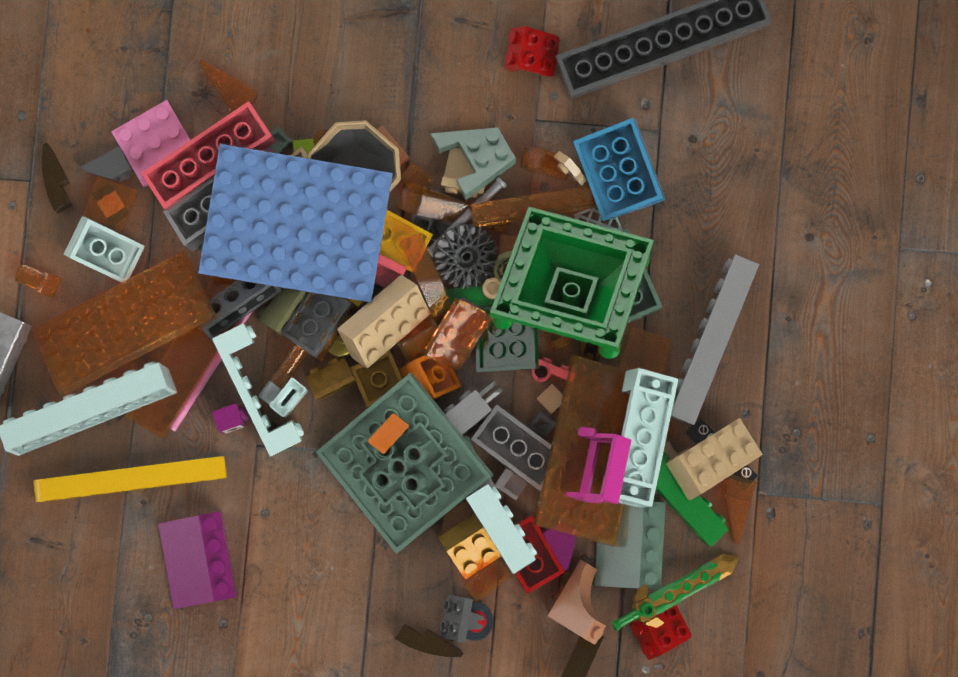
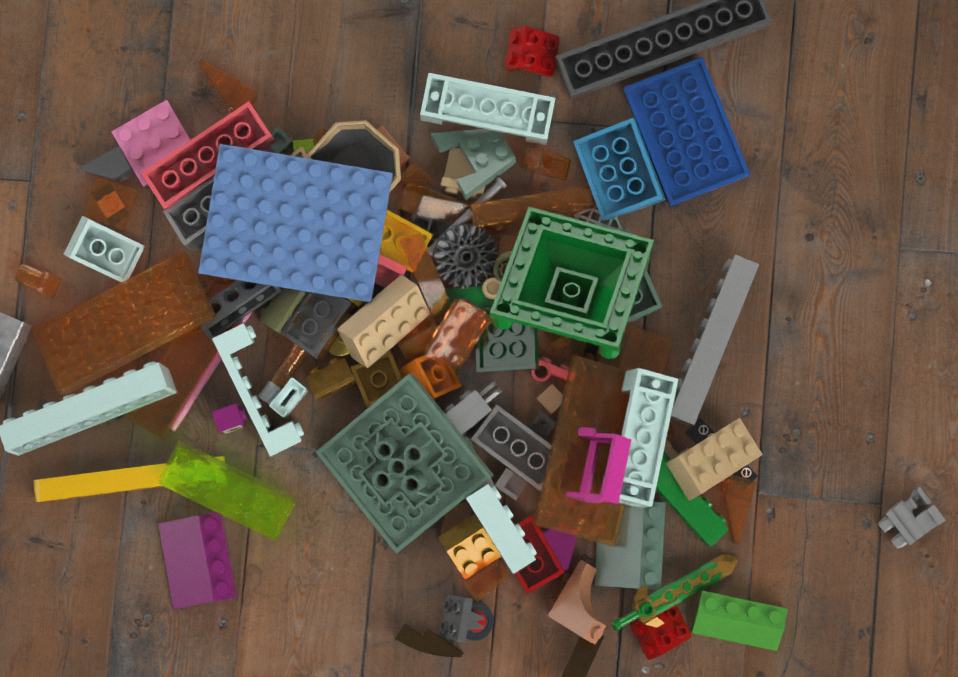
dark brown slope [42,142,73,214] -> none
orange sticker [368,414,409,454] -> none
tan plate [554,151,587,186] -> none
none -> clear neon green brick [158,440,296,541]
none -> light aqua plate [420,73,555,145]
none -> blue plate [623,57,750,207]
none -> bright green slope [691,590,788,651]
none -> light grey hips [877,487,946,549]

